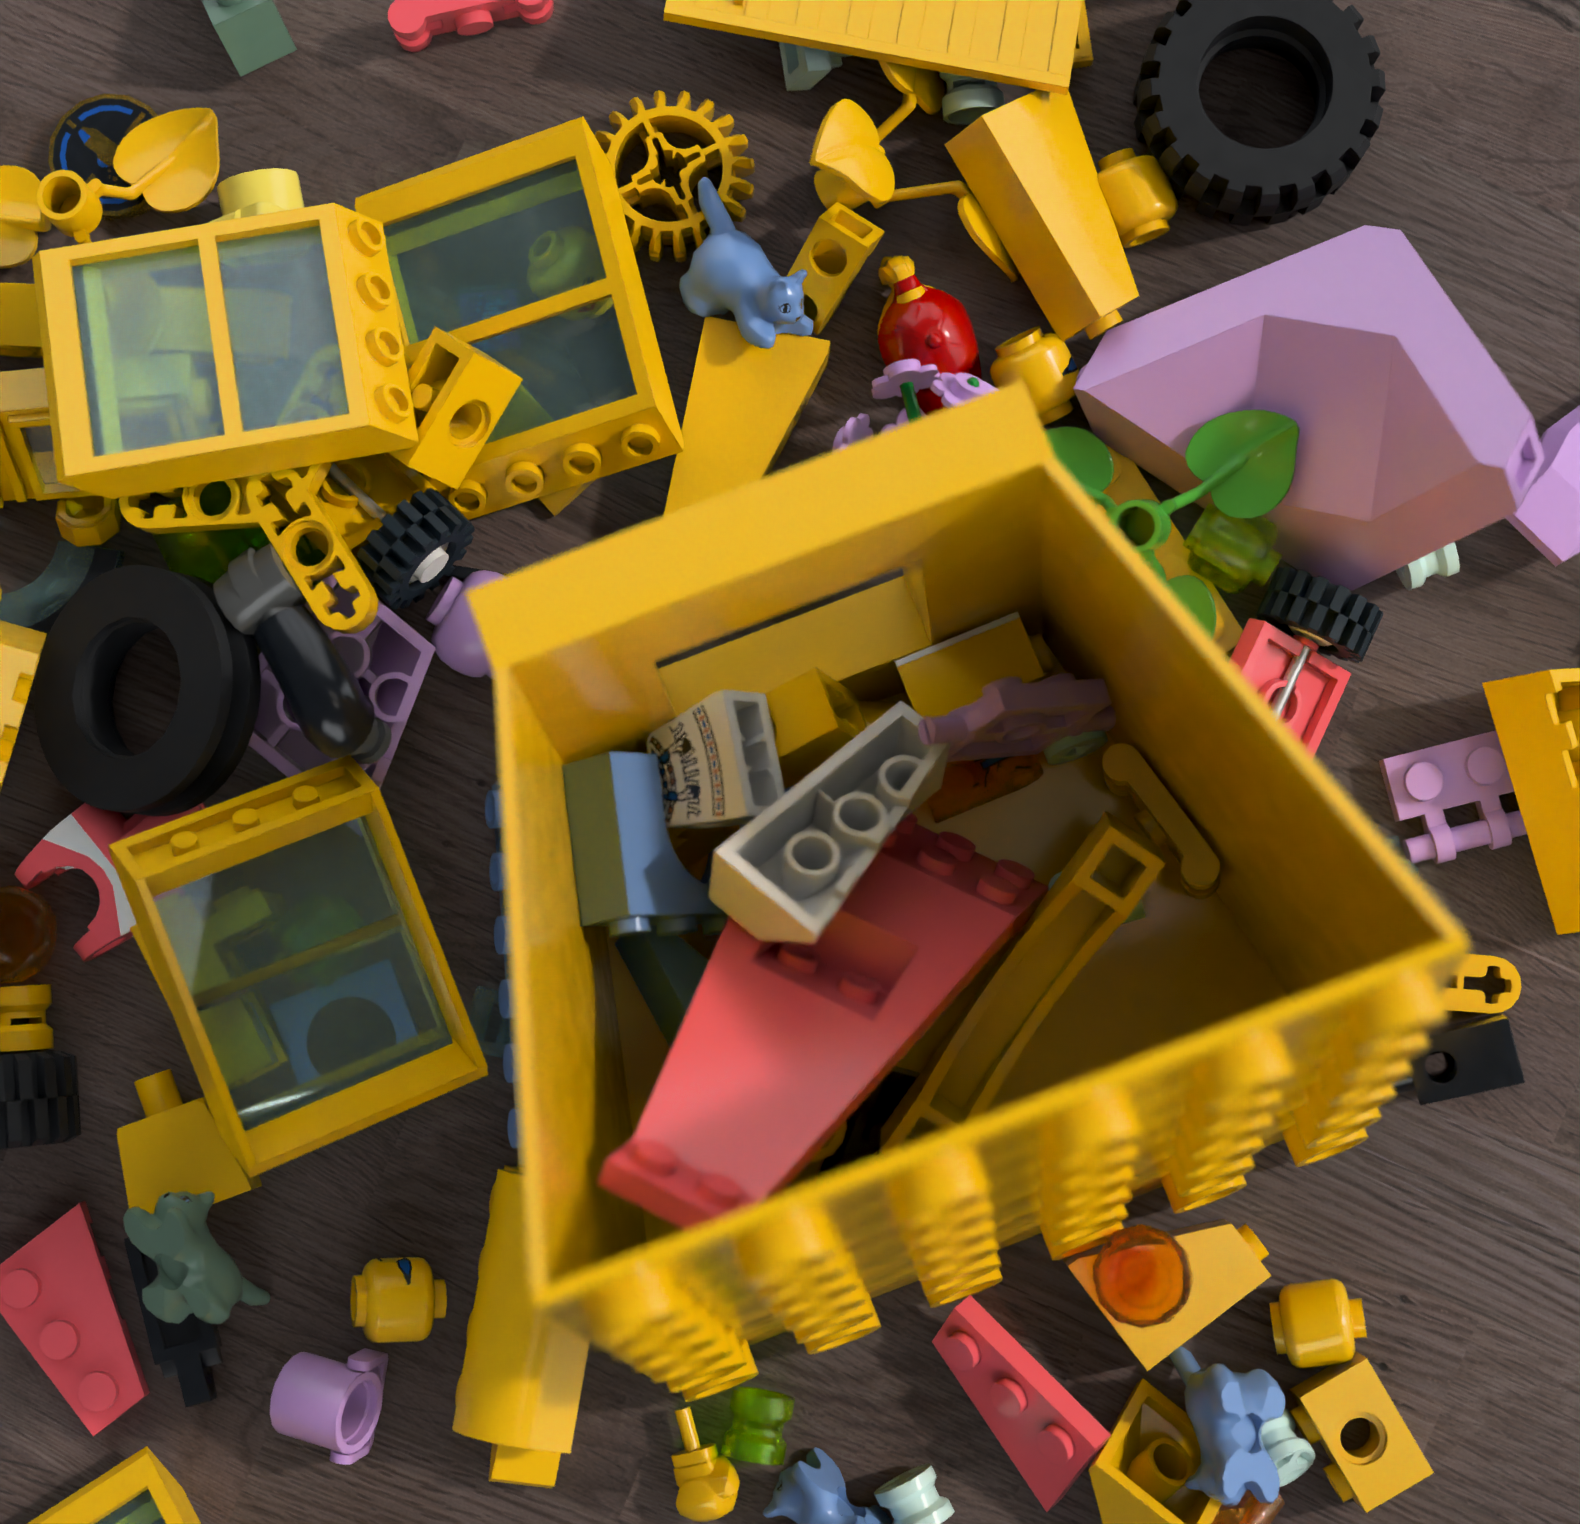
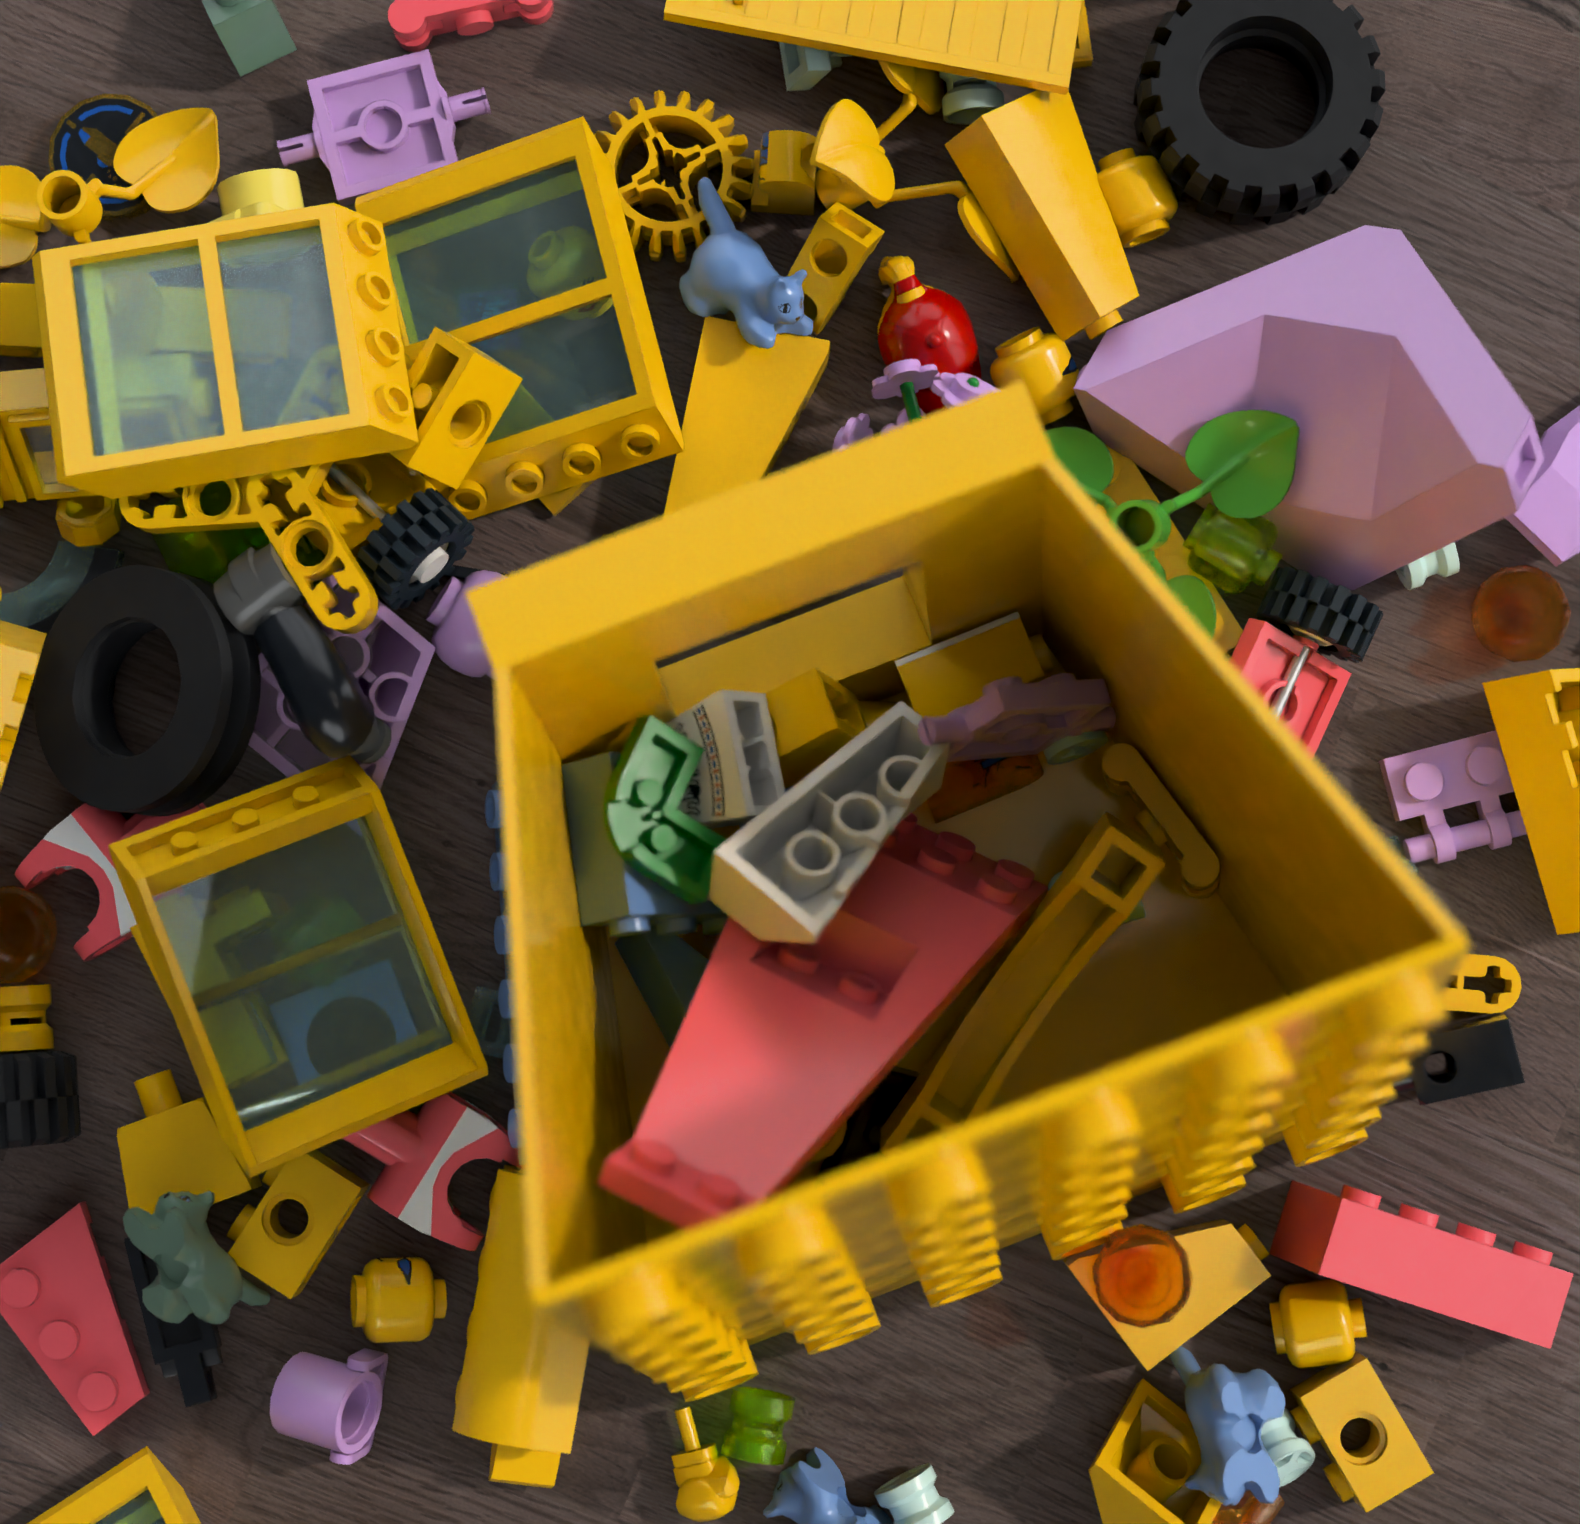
coral wing [932,1295,1111,1513] -> none
none -> yellow brick [227,1150,370,1299]
none -> lavender plate [277,49,491,206]
none -> coral connector [342,1091,523,1251]
none -> green plate [603,715,727,904]
none -> yellow leg [751,130,817,215]
none -> coral wedge [1269,1180,1573,1349]
none -> clear orange hair [1470,564,1571,662]

